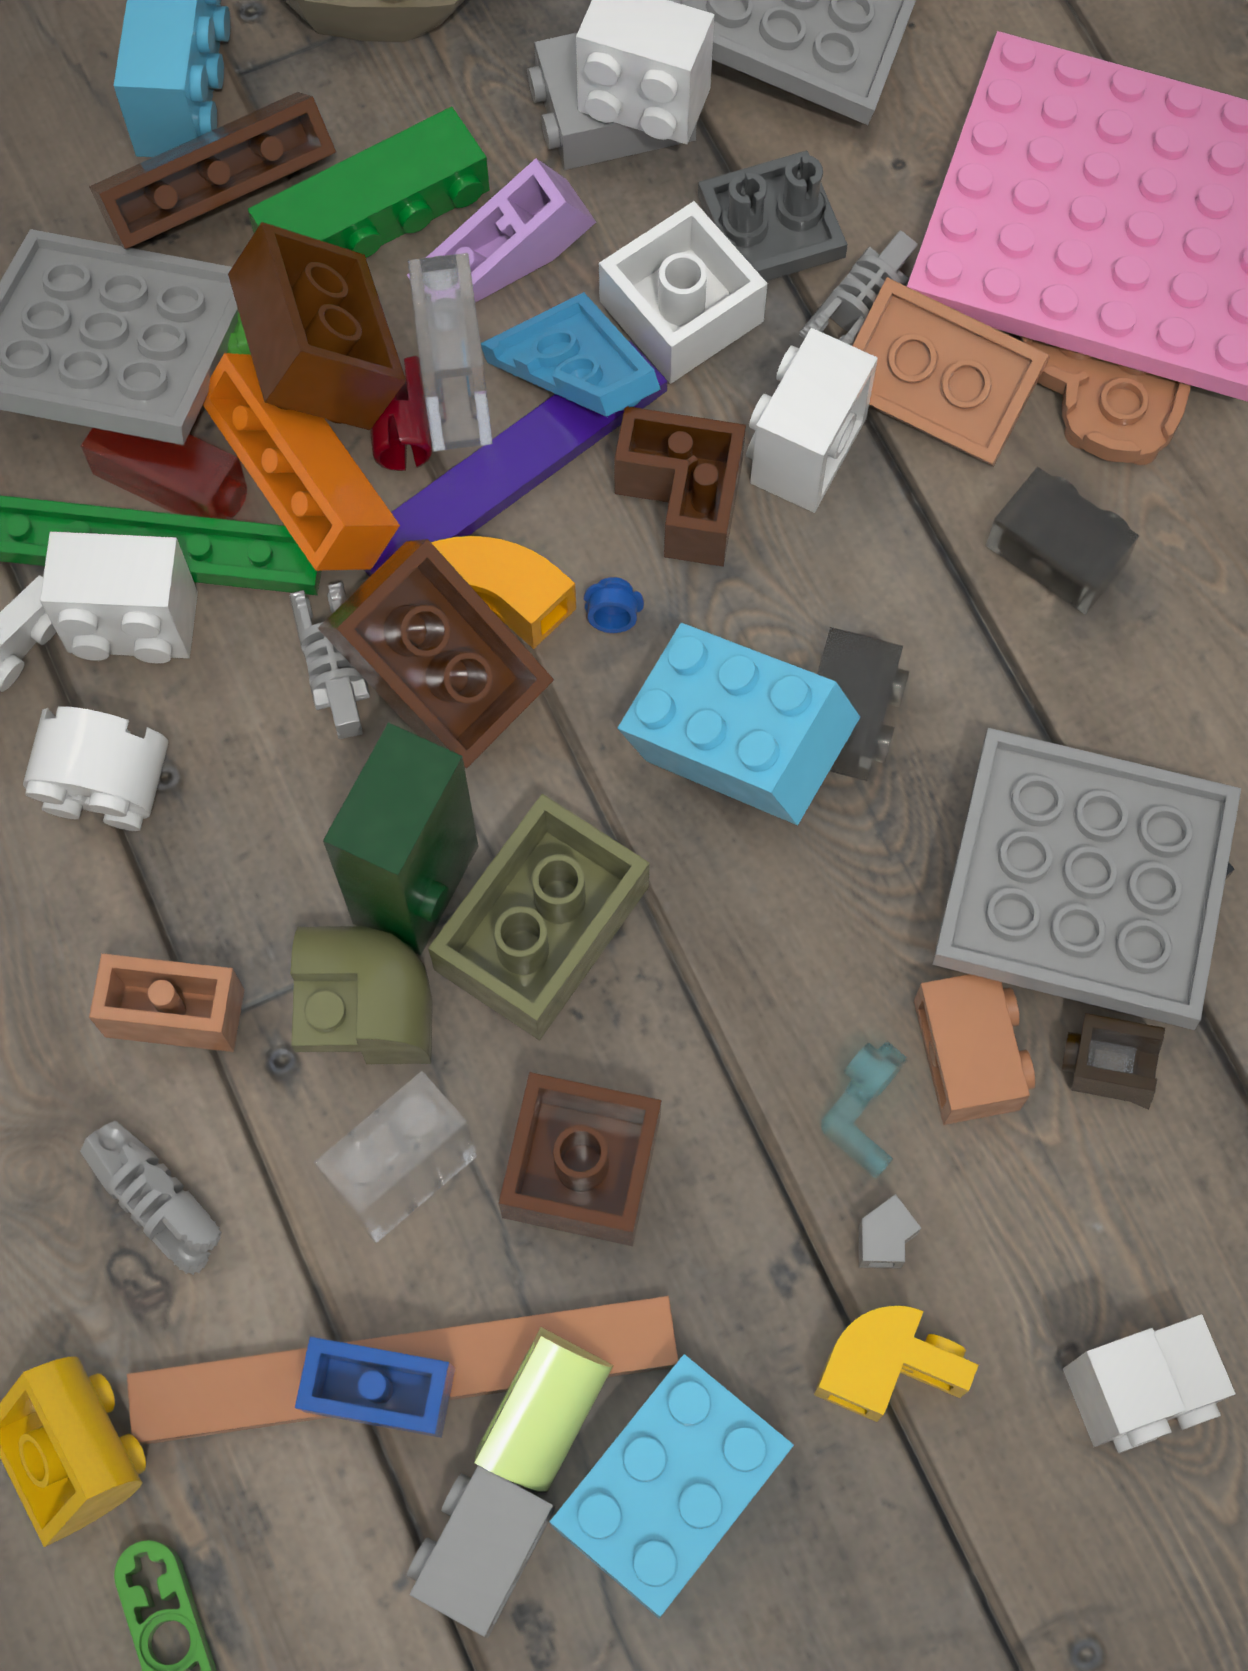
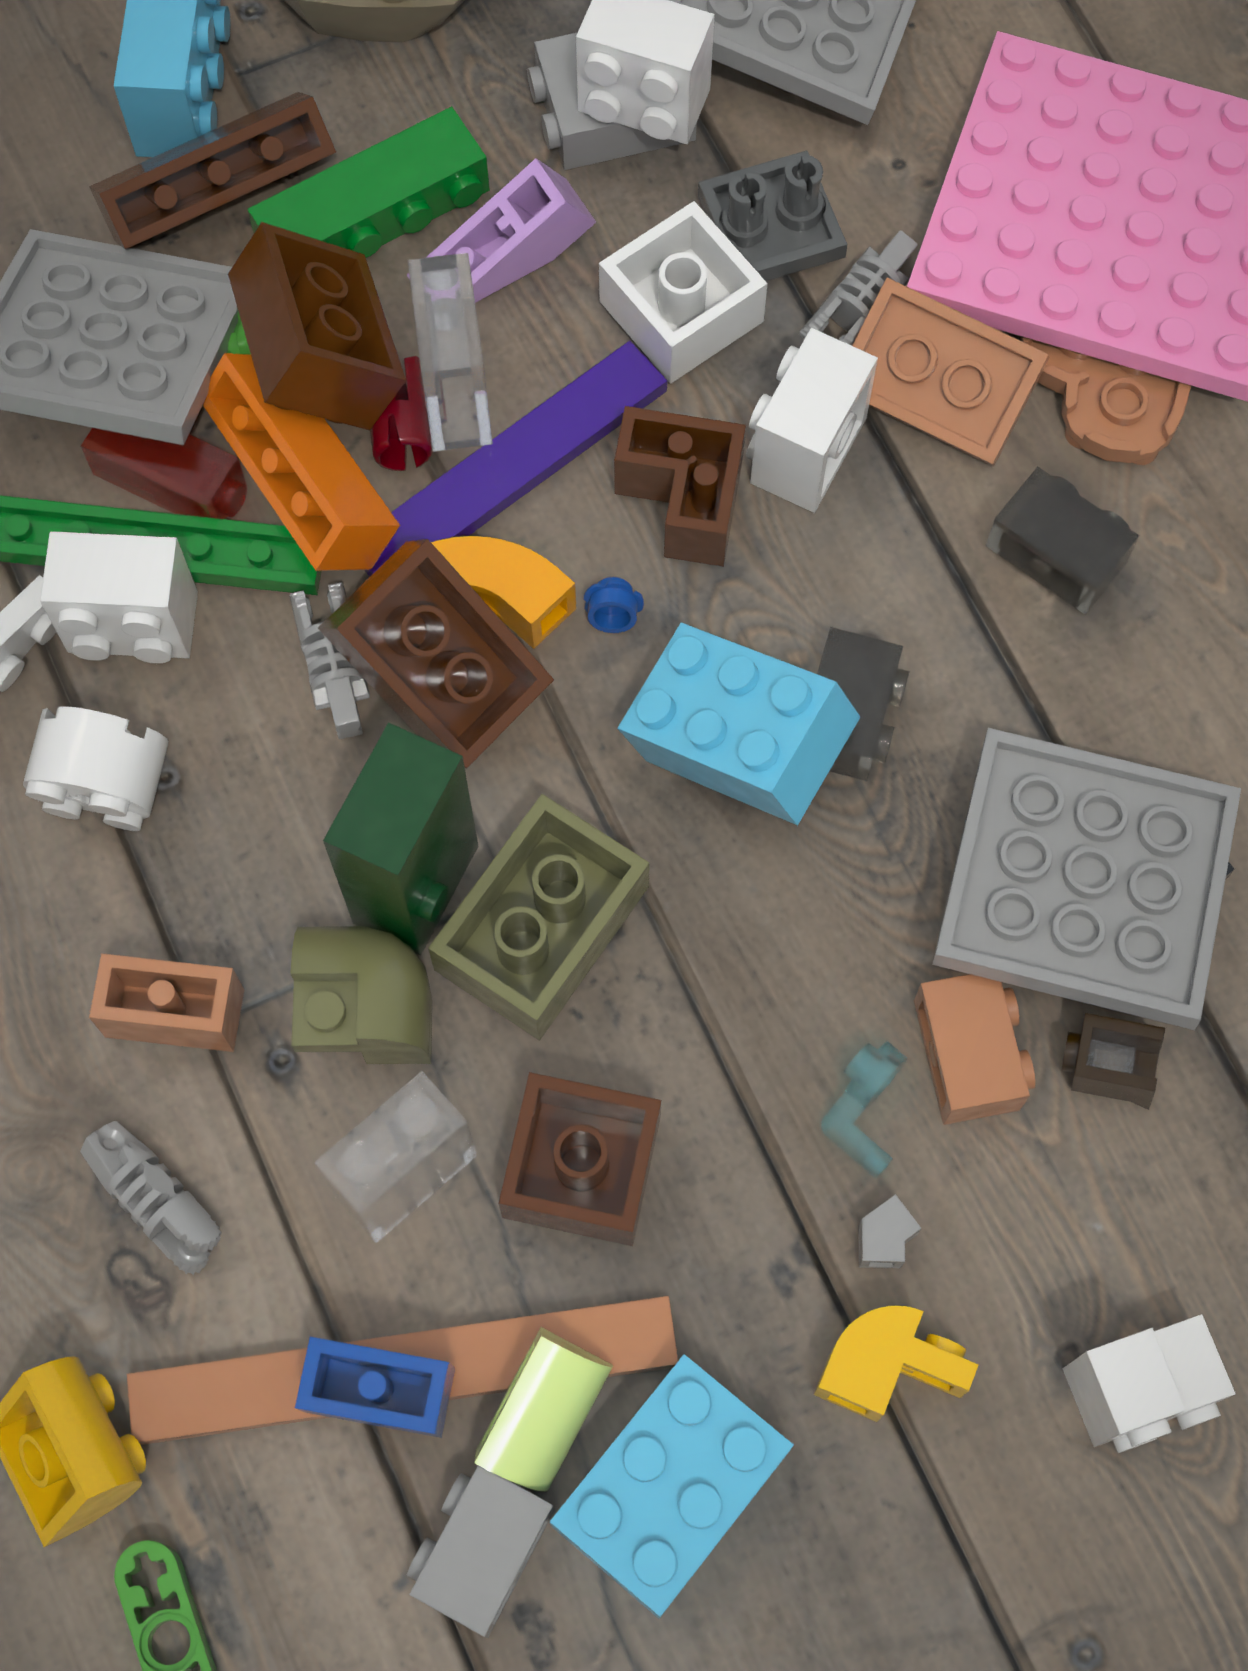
dark azure wing [480,292,661,417] -> none

